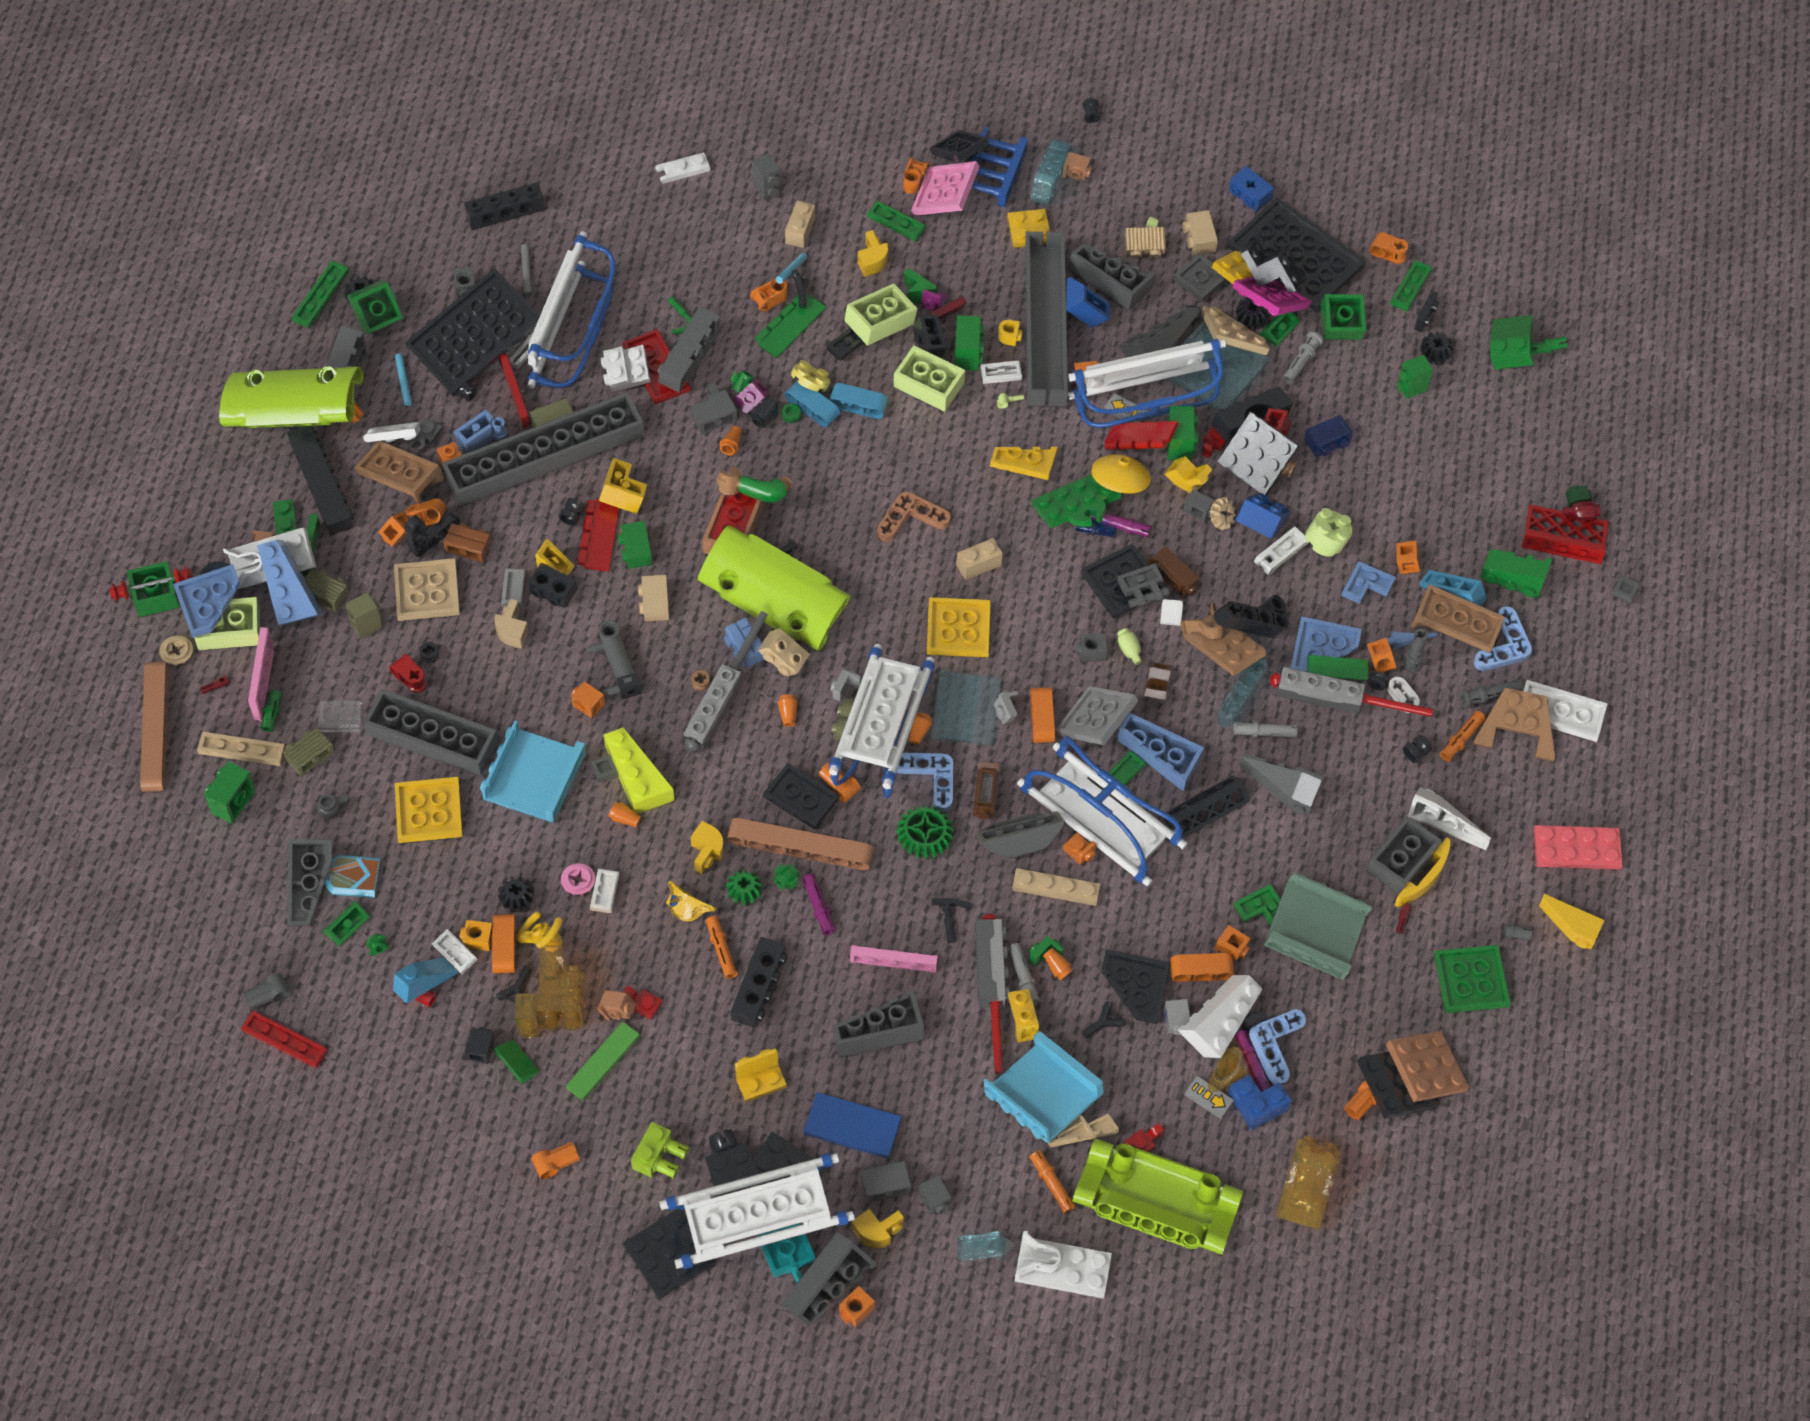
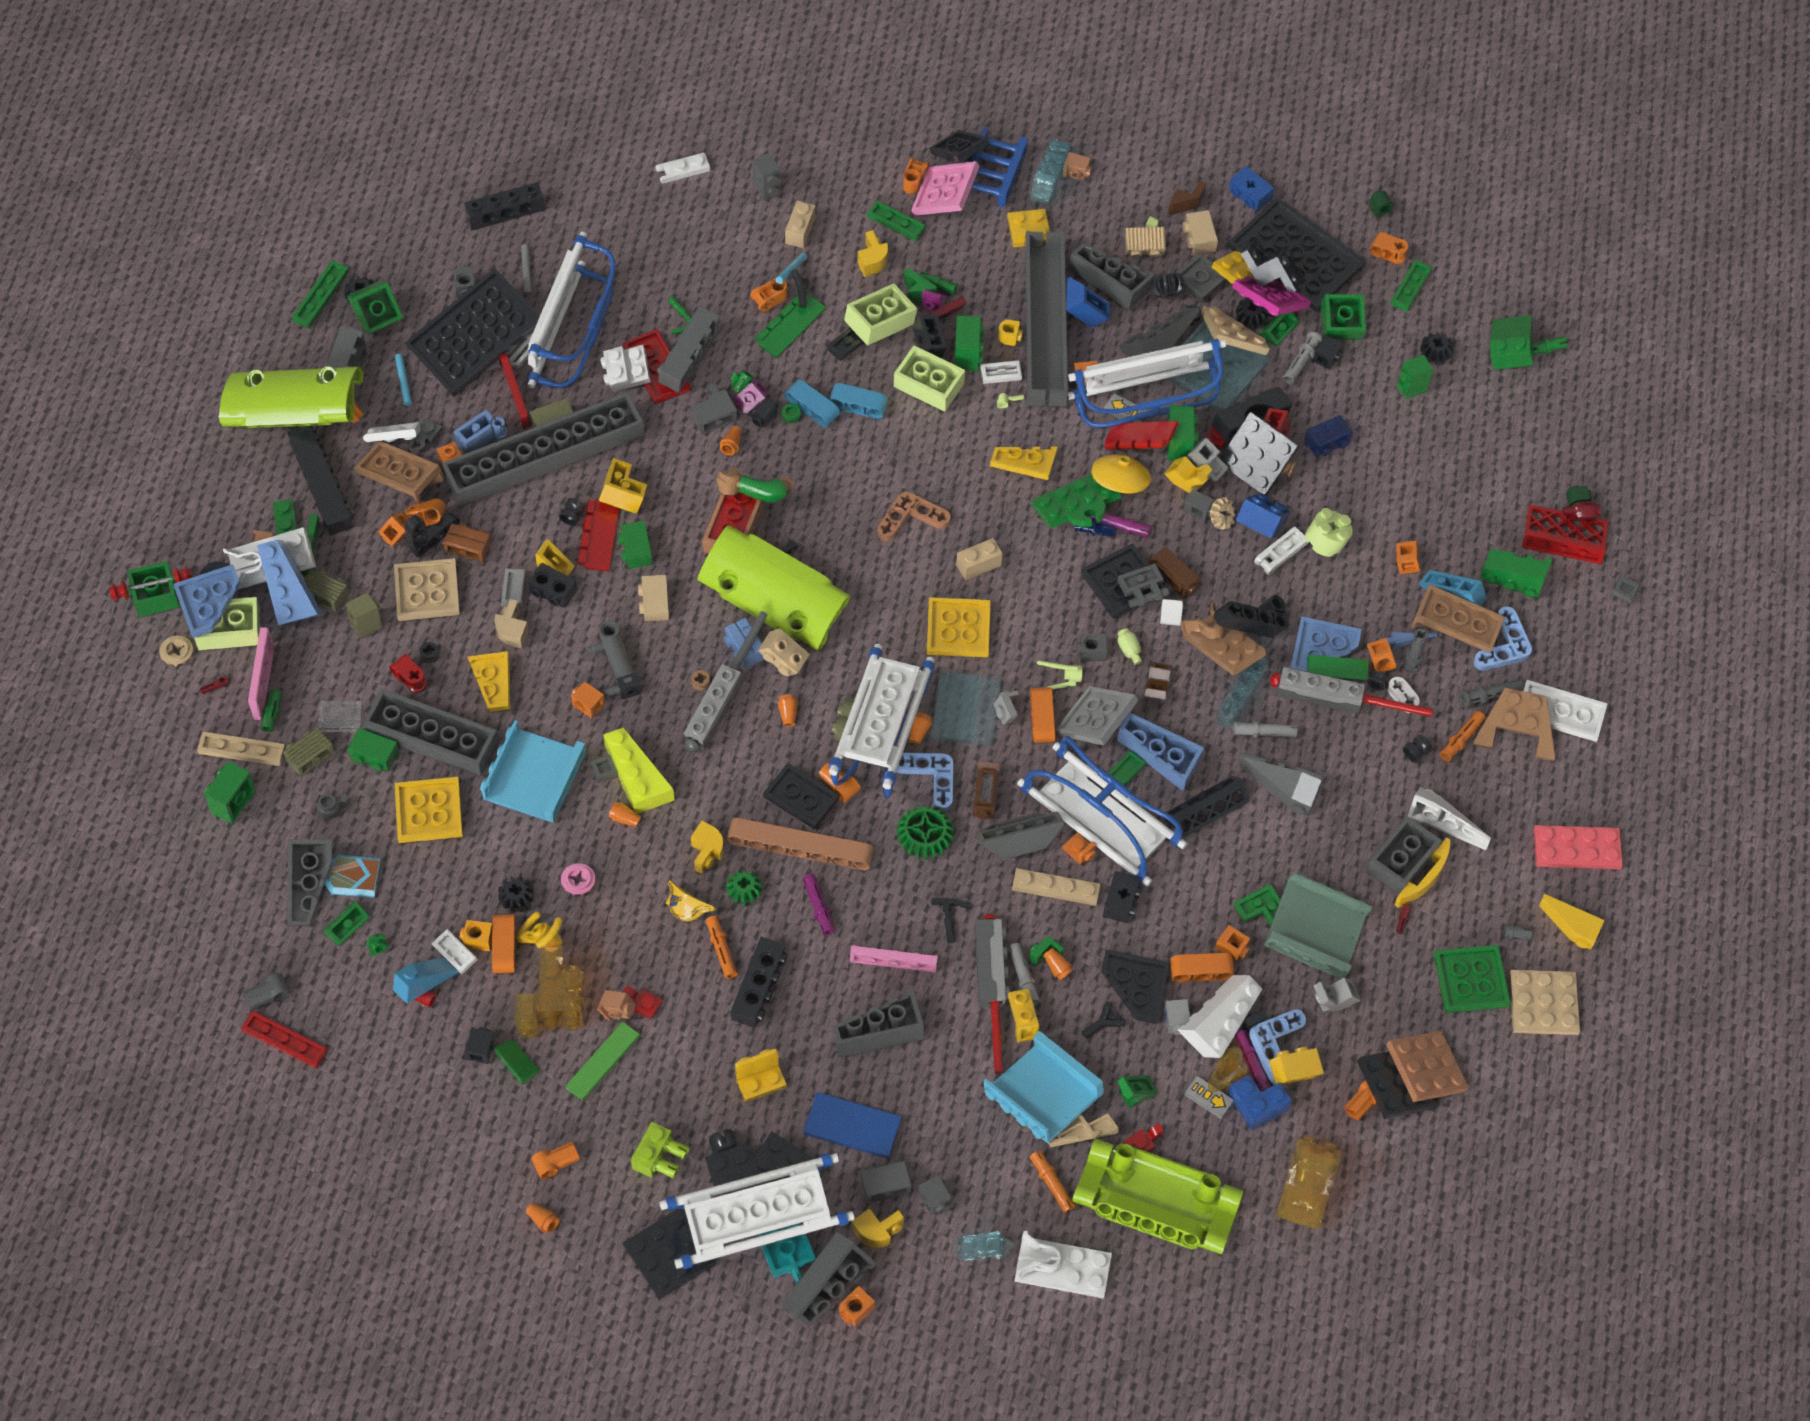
nougat beam [140,661,169,792] -> none
black bush [459,382,478,402] -> none
black piece [496,966,532,1009] -> none
white plate [590,869,620,913] -> none
green gear [773,864,800,890] -> none
light yellow plate [791,360,830,392] -> none
light grey bracket [830,669,862,701] -> none
black bush [1082,98,1101,123] -> none
medium blue plate [1342,561,1396,604] -> none
black plate [1414,290,1439,332] -> none
none -> green brick [347,728,399,772]
none -> yellow wing [467,651,510,712]
none -> orange cone [526,1202,559,1233]
none -> green pin [919,271,958,296]
none -> yellowish green plant [1037,661,1082,690]
none -> black brick [1103,871,1142,924]
none -> green slope [1117,1075,1158,1108]
none -> black gear [1152,273,1186,298]
none -> reddish brown slope [1168,181,1206,215]
none -> light grey brick [1188,438,1228,483]
none -> yellow brick [1269,1046,1324,1085]
none -> black brick [1313,335,1344,370]
none -> light grey brick [1313,978,1361,1013]
none -> dark green plate [1368,191,1394,218]
none -> tan plate [1510,970,1580,1035]

